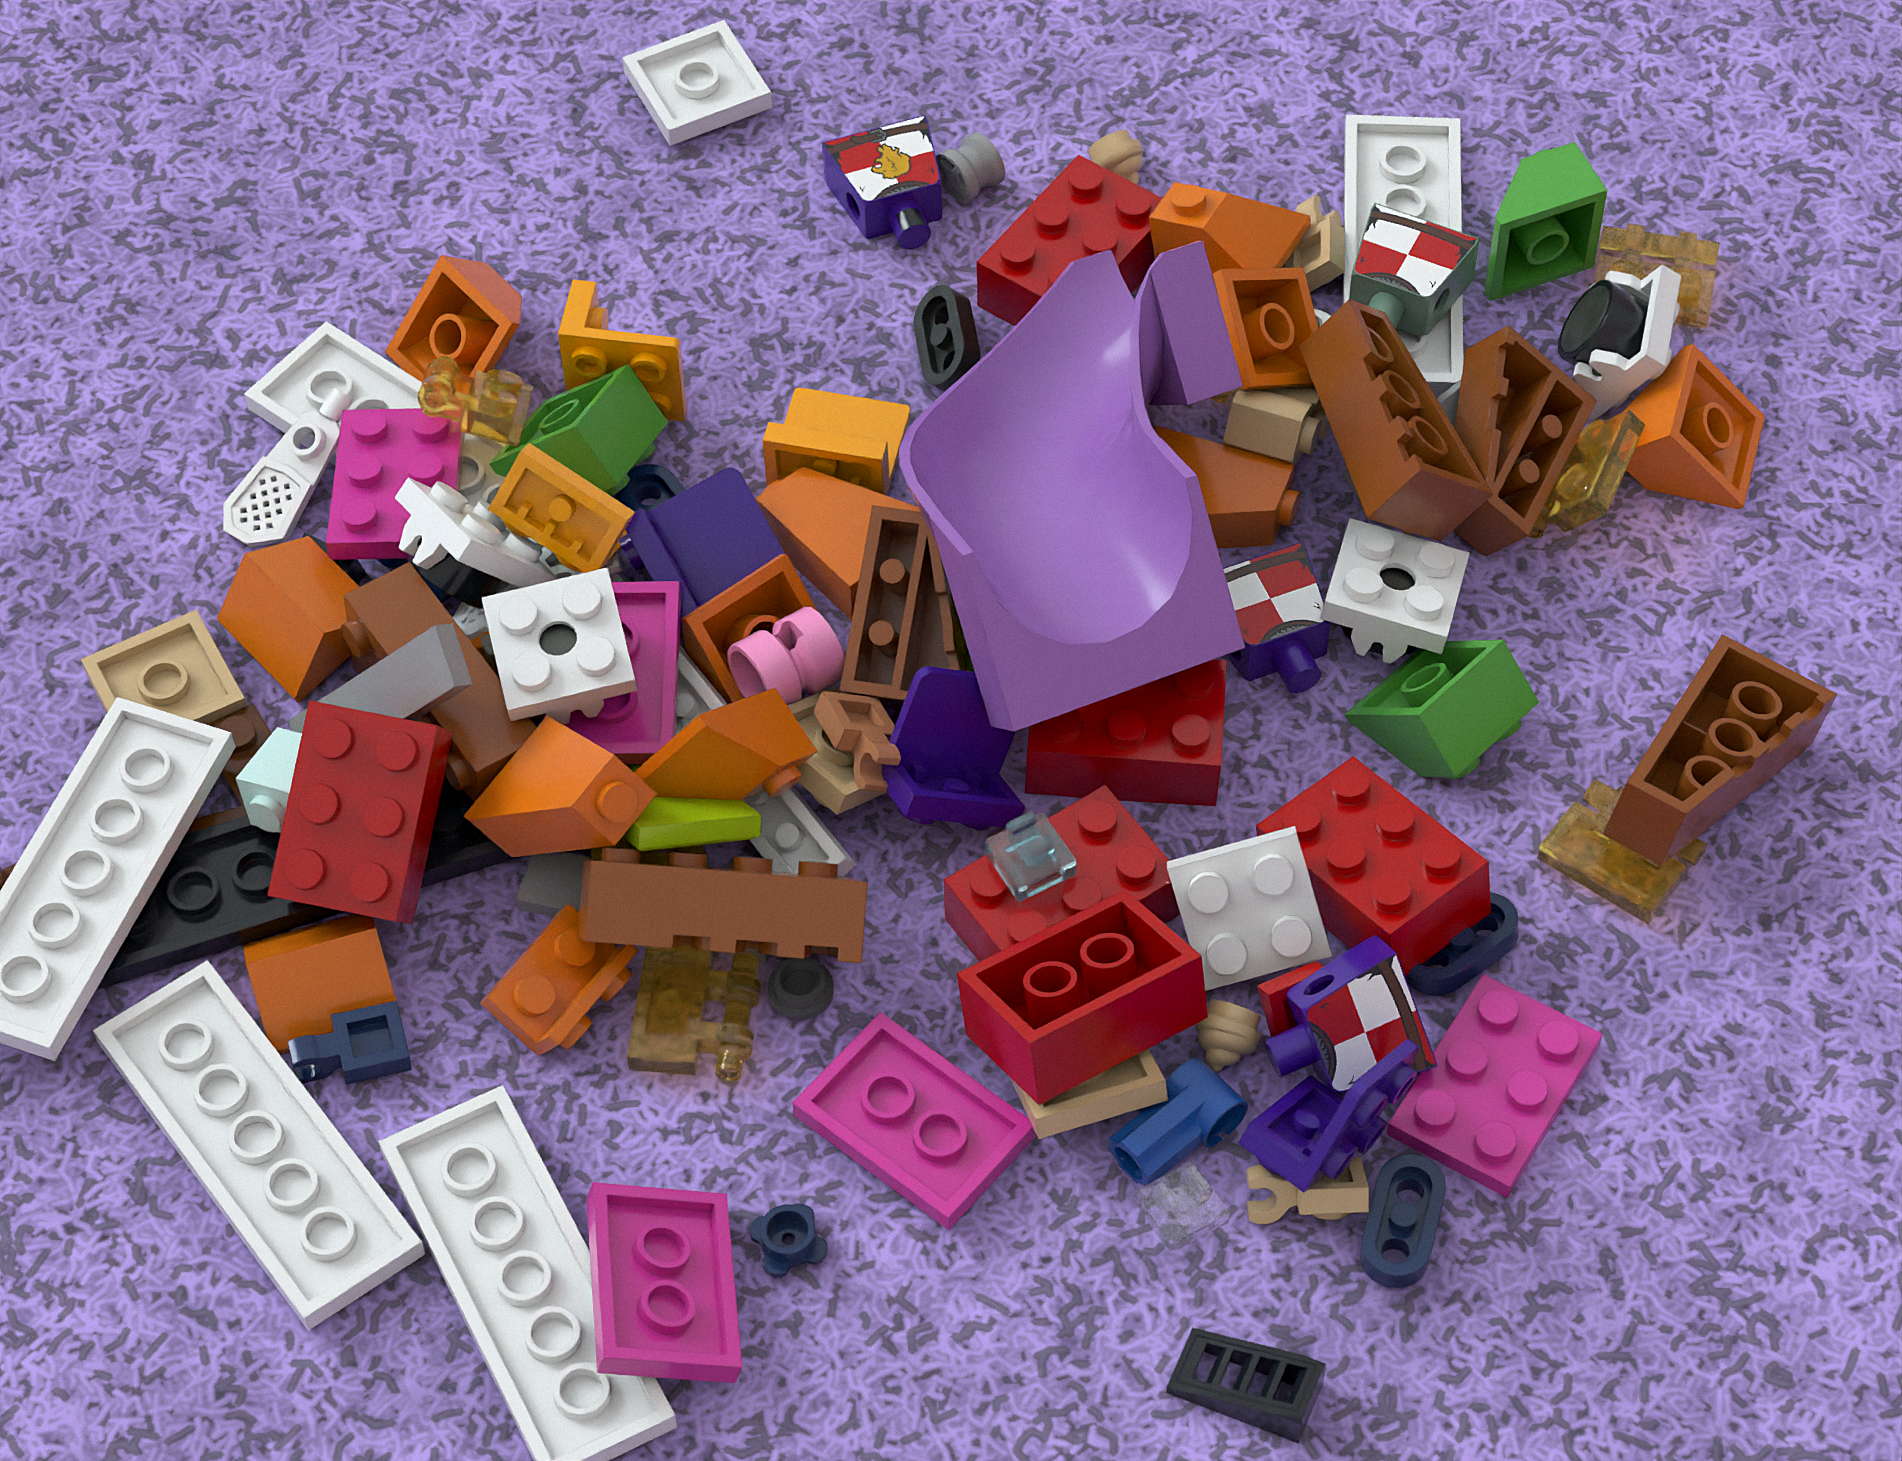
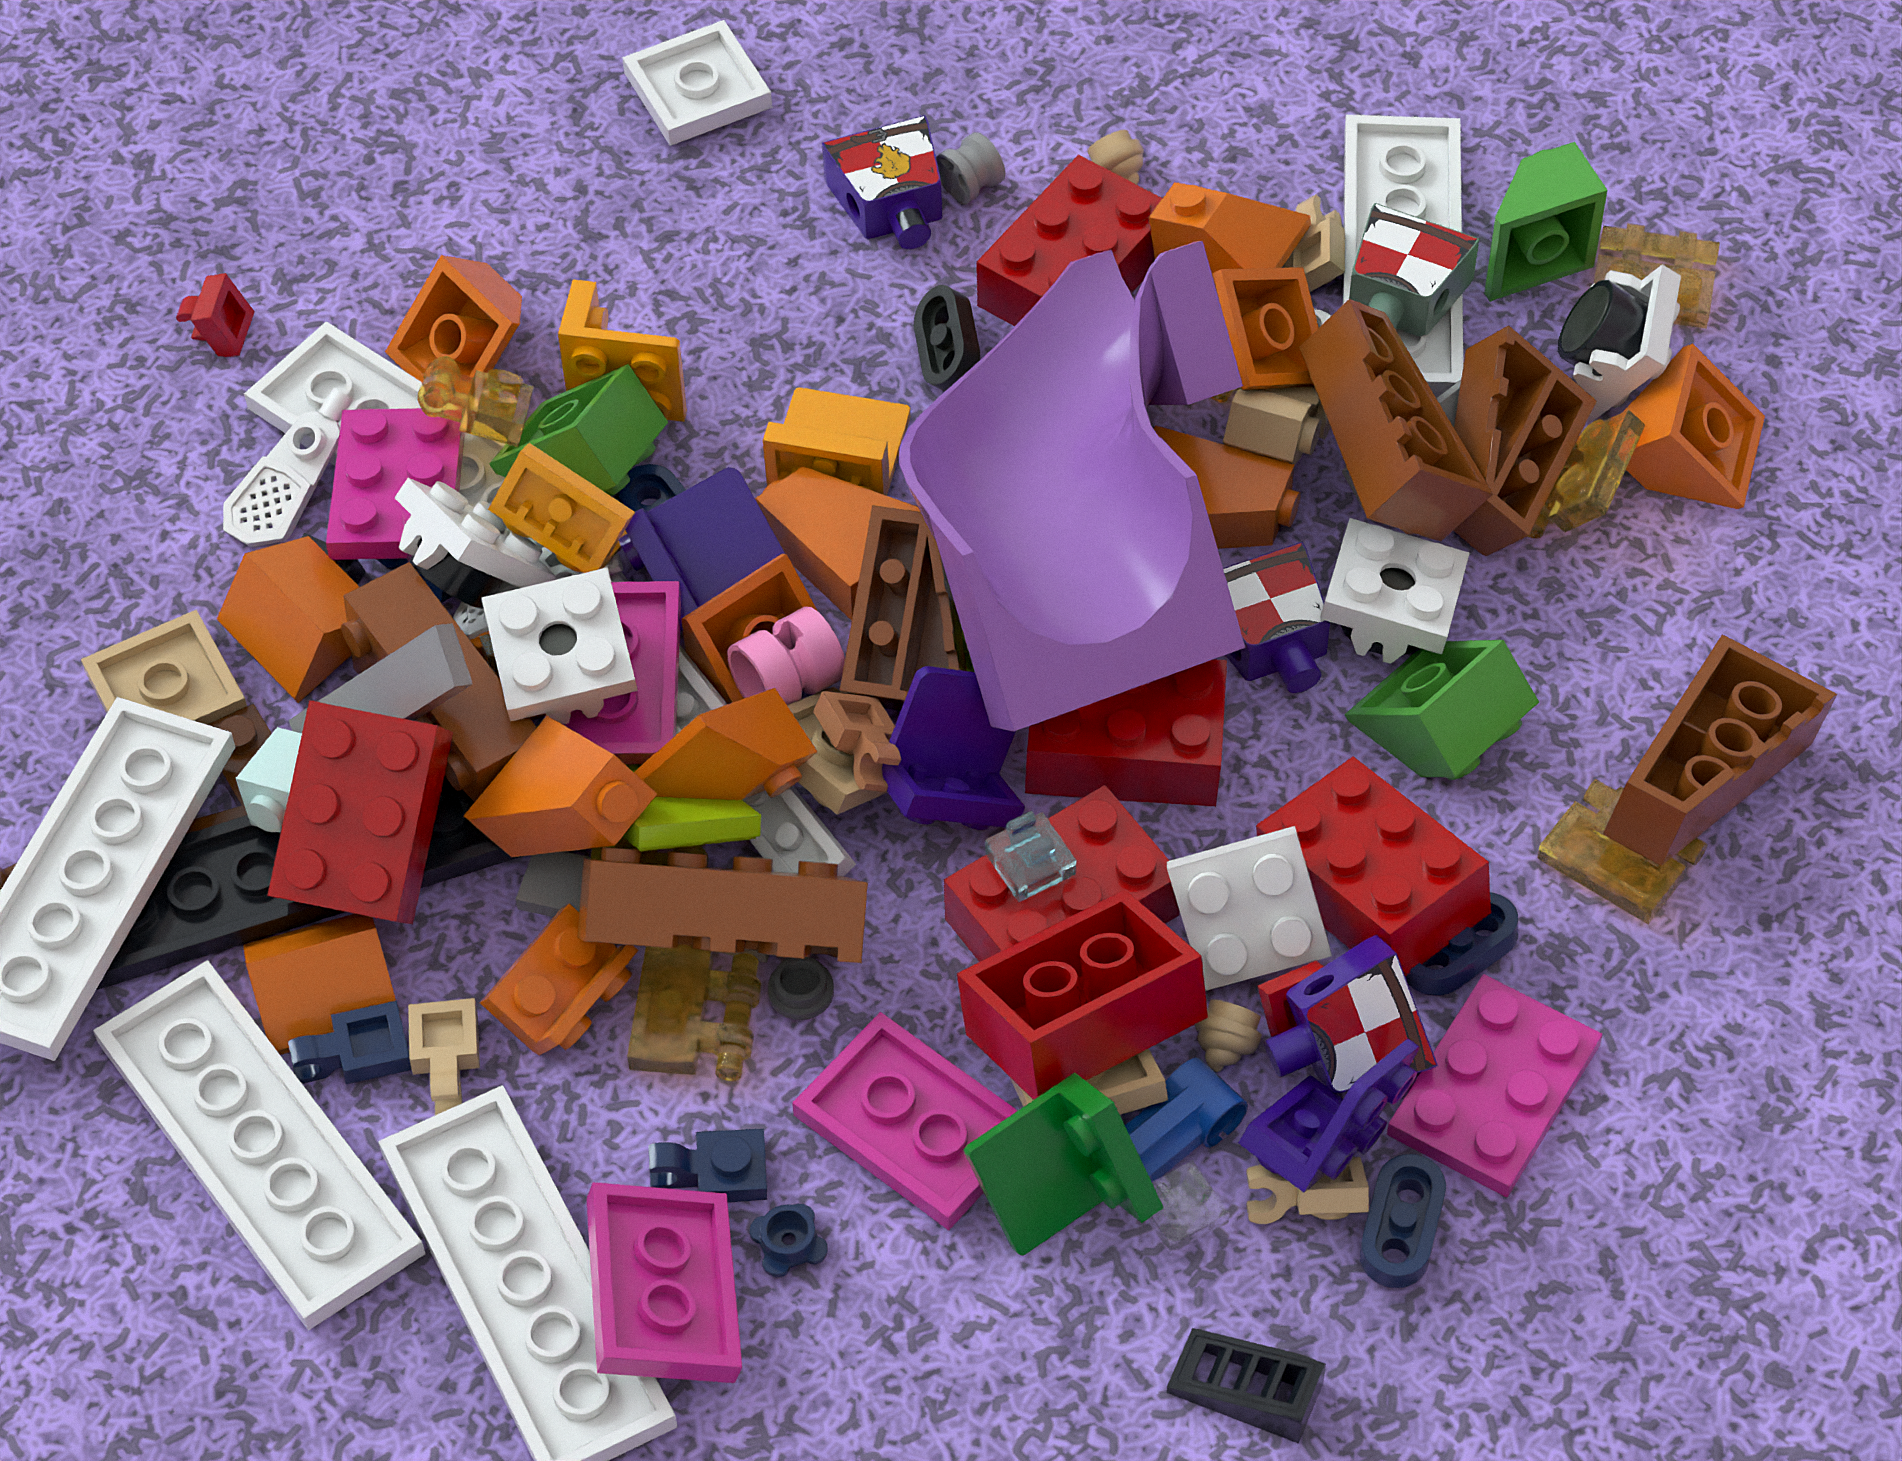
none -> red tile [176,273,255,357]
none -> tan plate [408,998,480,1115]
none -> dark blue plate [648,1128,767,1203]
none -> green bracket [964,1072,1164,1256]

